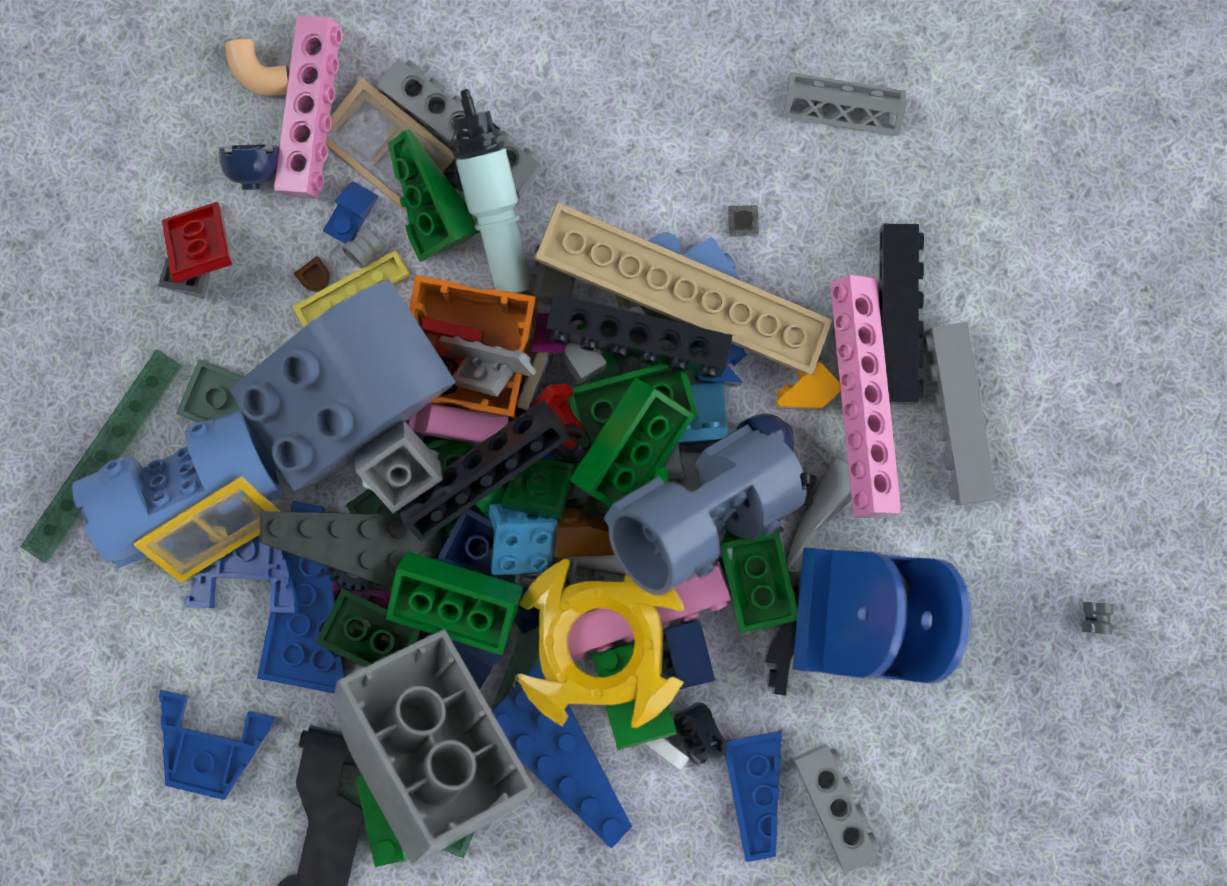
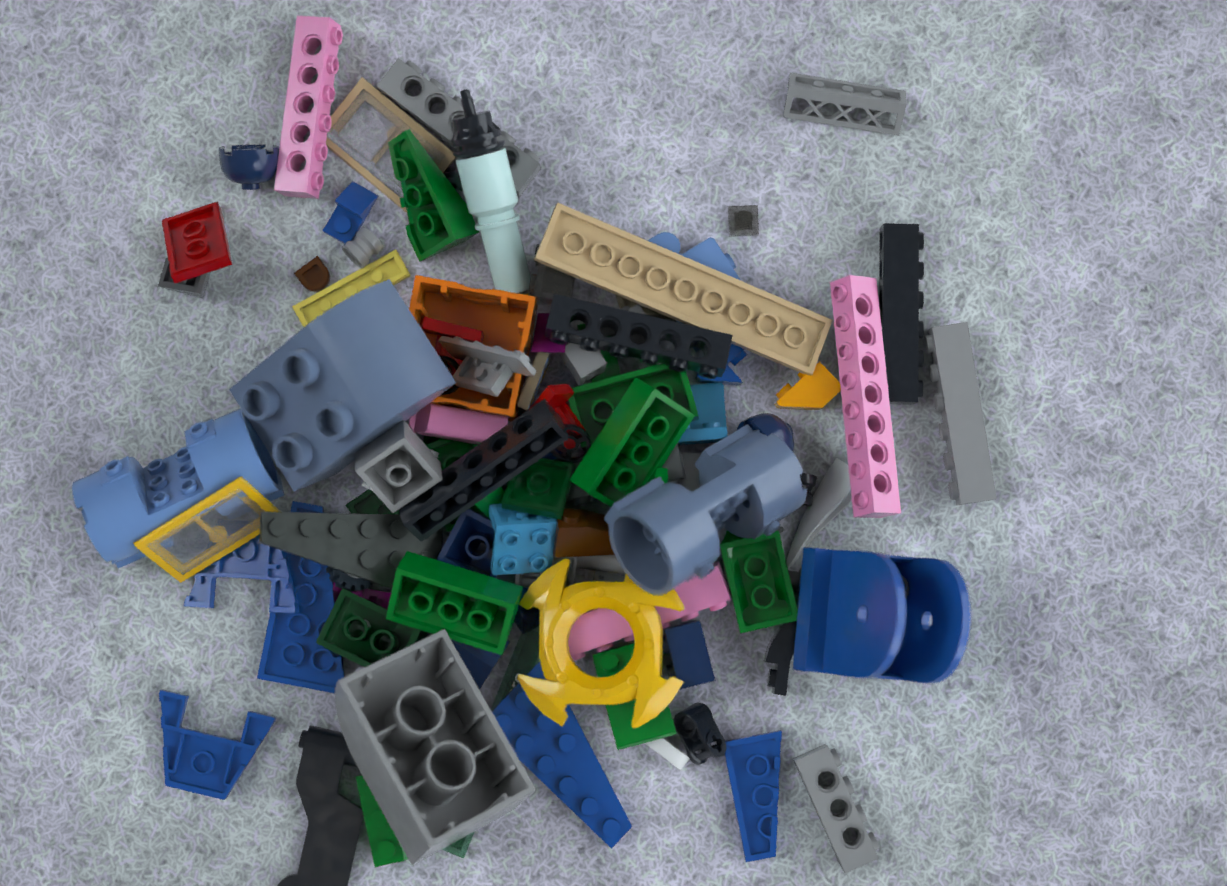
clear green tile [20,349,183,564] -> none
sand green tile [176,359,243,423] -> none
light nougat cylinder [224,39,290,96] -> none
dark grey wheel [1082,602,1114,634] -> none

